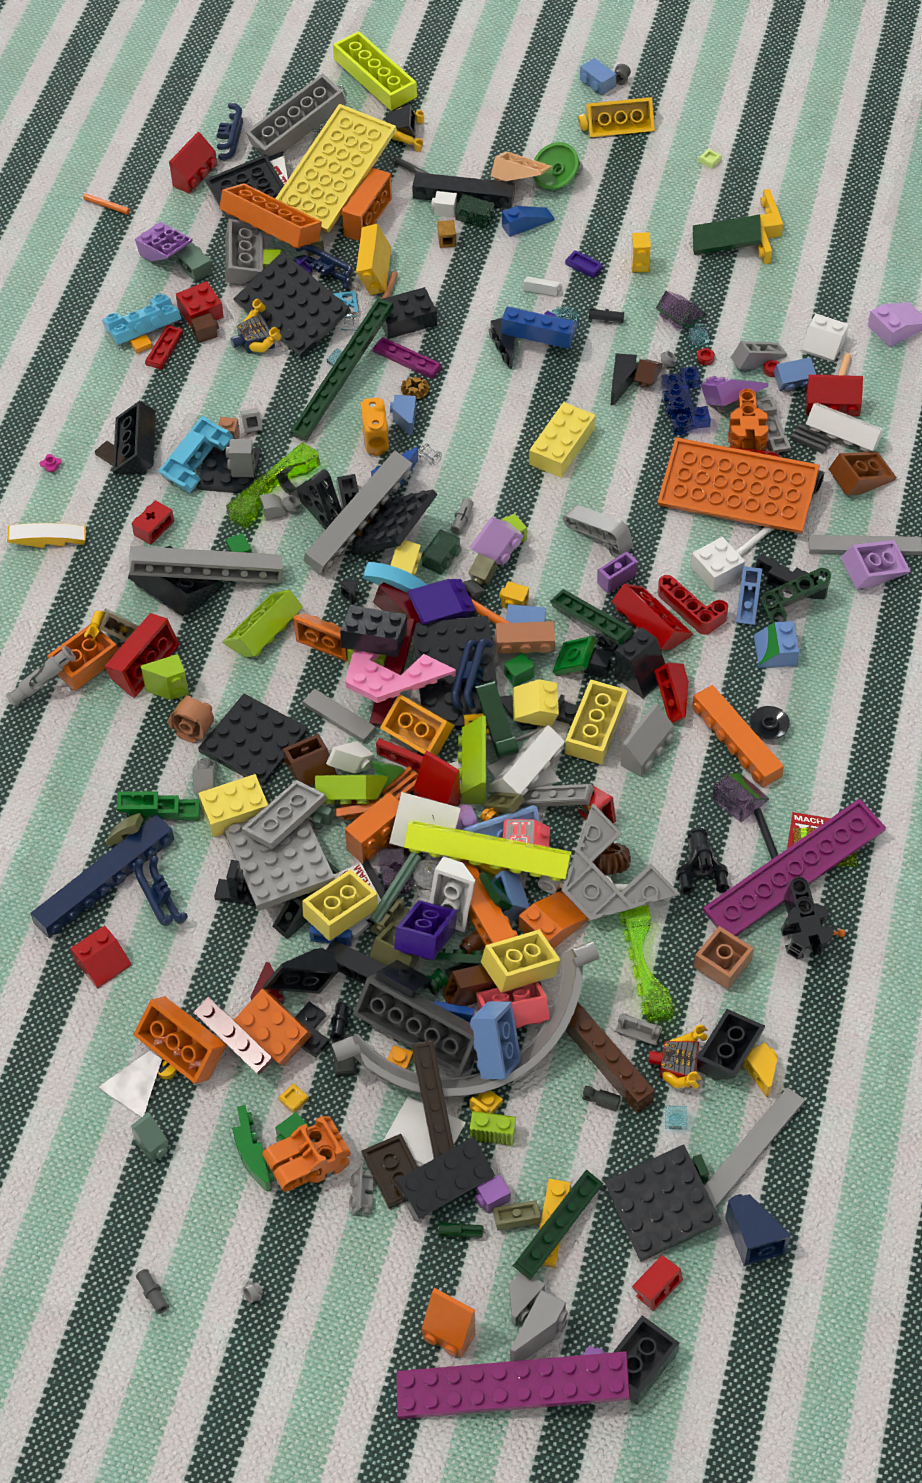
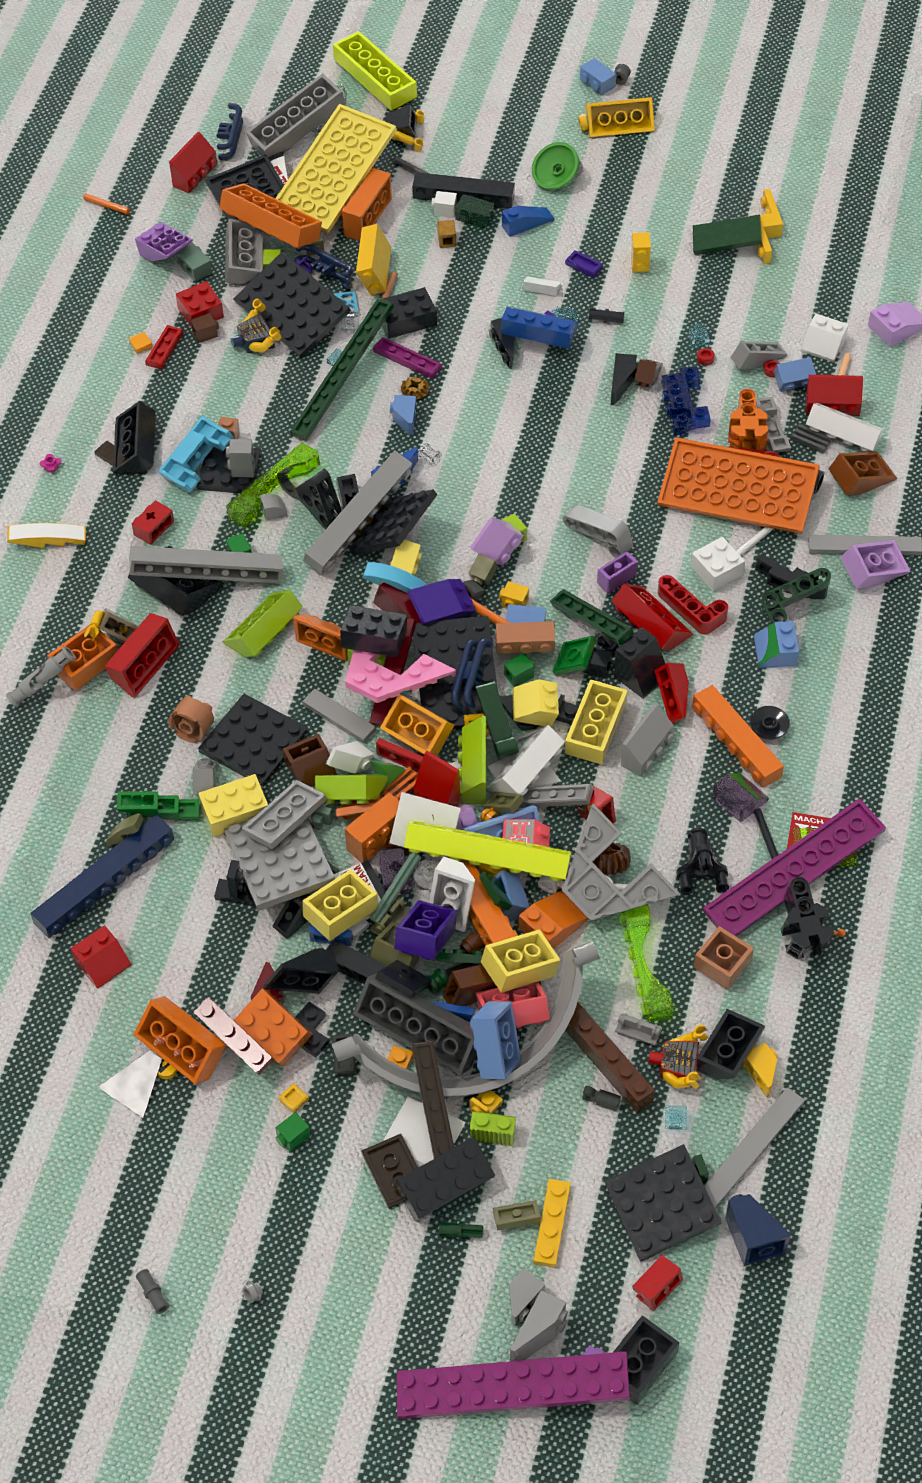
medium azure bracket [102,294,181,345] -> none
sand green slope [131,1112,170,1162] -> none
dark blue piece [135,856,188,926] -> none
lime slope [141,654,189,700] -> none
green slope [232,1105,274,1192] -> none
light grey brick [240,408,262,433] -> none
orange connector [262,1116,351,1192] -> none
light grey plate [282,495,301,512] -> none
black pin [330,1002,349,1042] -> none
black slope [340,580,358,605] -> none
light grey hinge [349,1166,374,1216] -> none
light orange piece [360,397,389,456] -> none
clear green brick [422,529,461,575] -> none
orange slope [422,1288,476,1358] -> none
light grey pin [450,498,474,534] -> none
medium lavender brick [475,1174,511,1214] -> none
light nougat slope [491,151,552,182] -> none
dark green tile [512,1169,604,1280] -> none
light yellow brick [529,402,596,478] -> none
clear purple slope [655,290,707,329] -> none
light grey plate [660,351,677,368] -> none
yellowish green tile [698,148,722,169] -> none
medium lavender slope [701,376,769,406] -> none
medium blue slope [736,566,762,625] -> none

